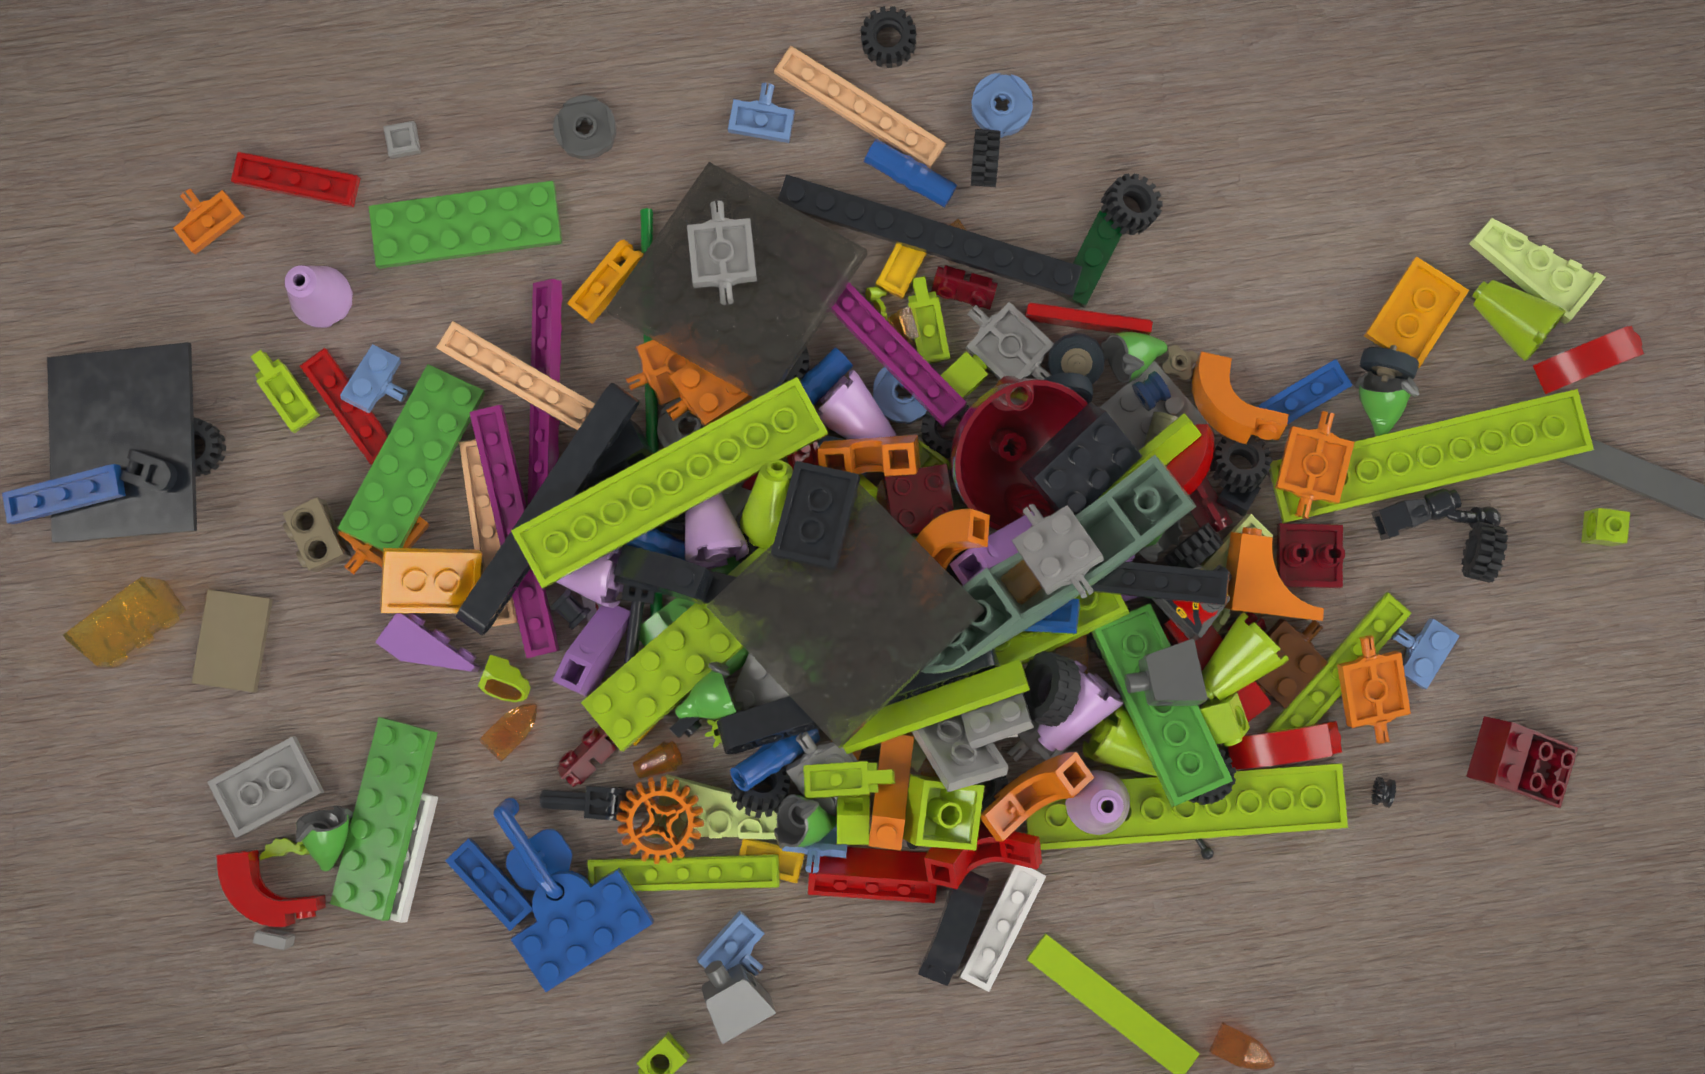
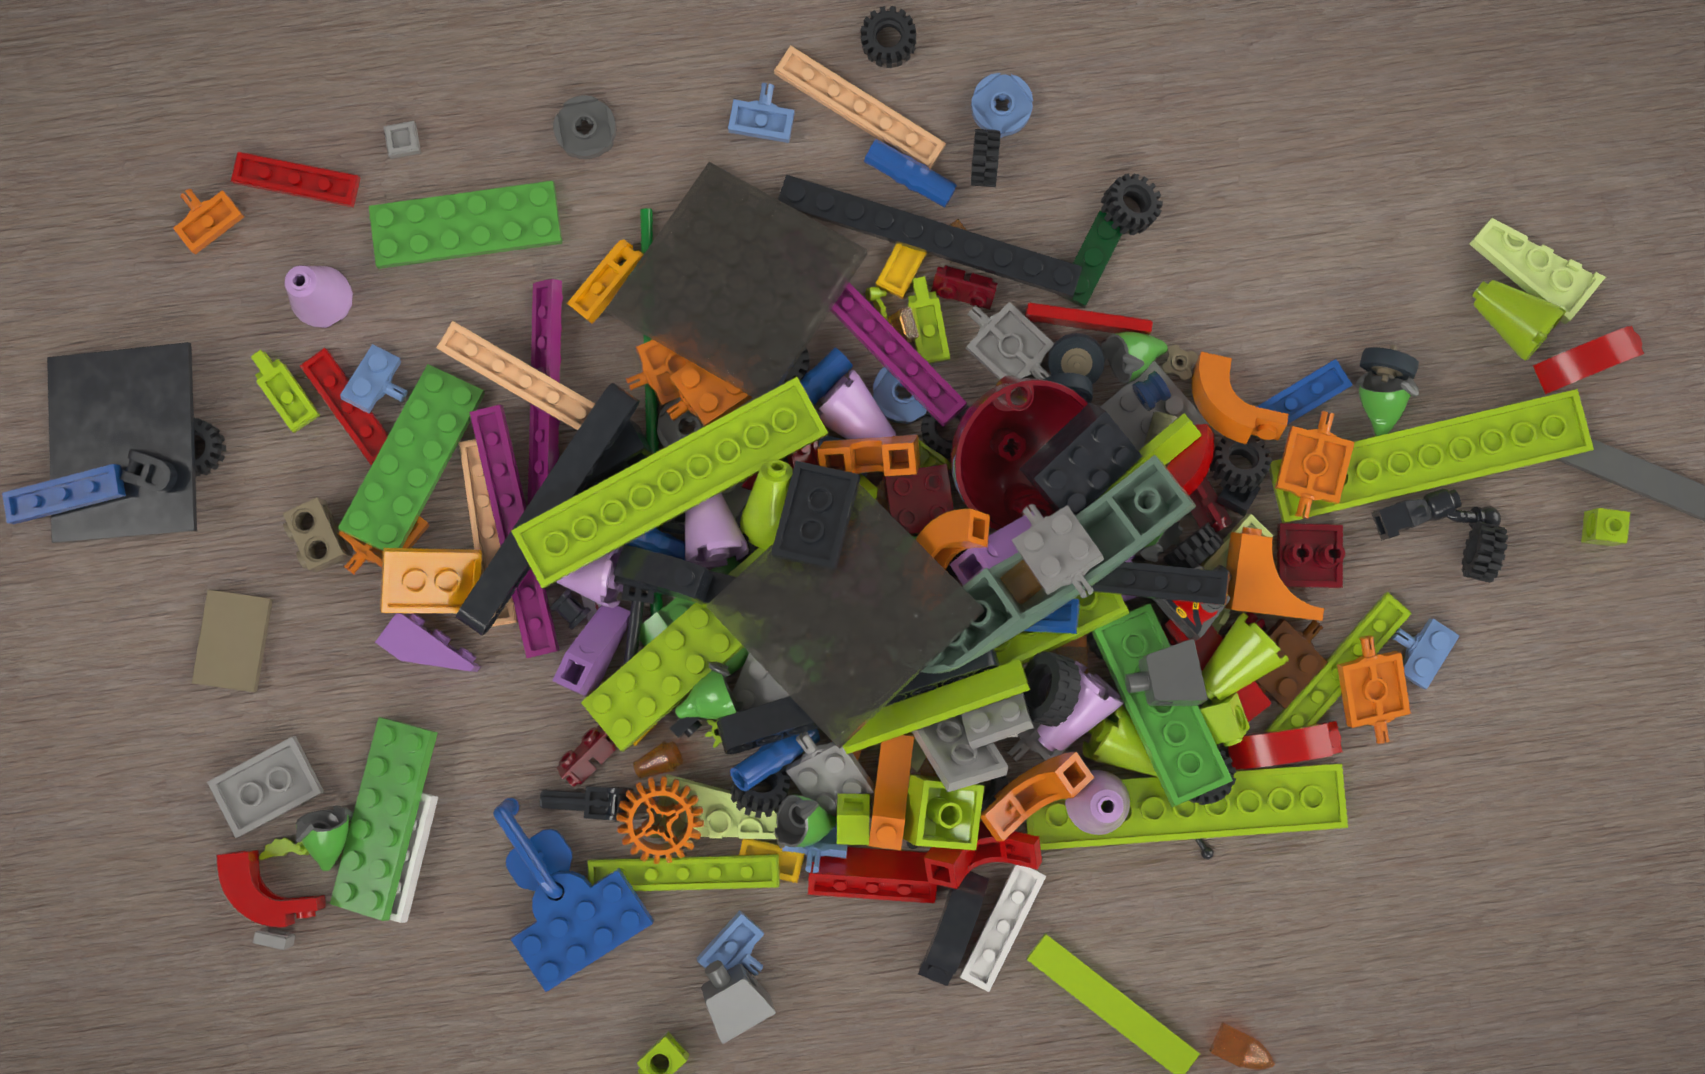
clear yellow slope [63,576,186,668] -> none
blue plate [445,838,532,931] -> none
lime rock [478,654,531,702] -> none
clear orange plate [478,704,537,762] -> none
light grey plate [687,201,757,305] -> none
lime hinge [803,761,895,799] -> none
lime brick [940,351,988,399] -> none
light orange plate [1363,256,1469,368] -> none
black bush [1371,777,1396,808] -> none
dark red slope [1466,716,1578,809] -> none

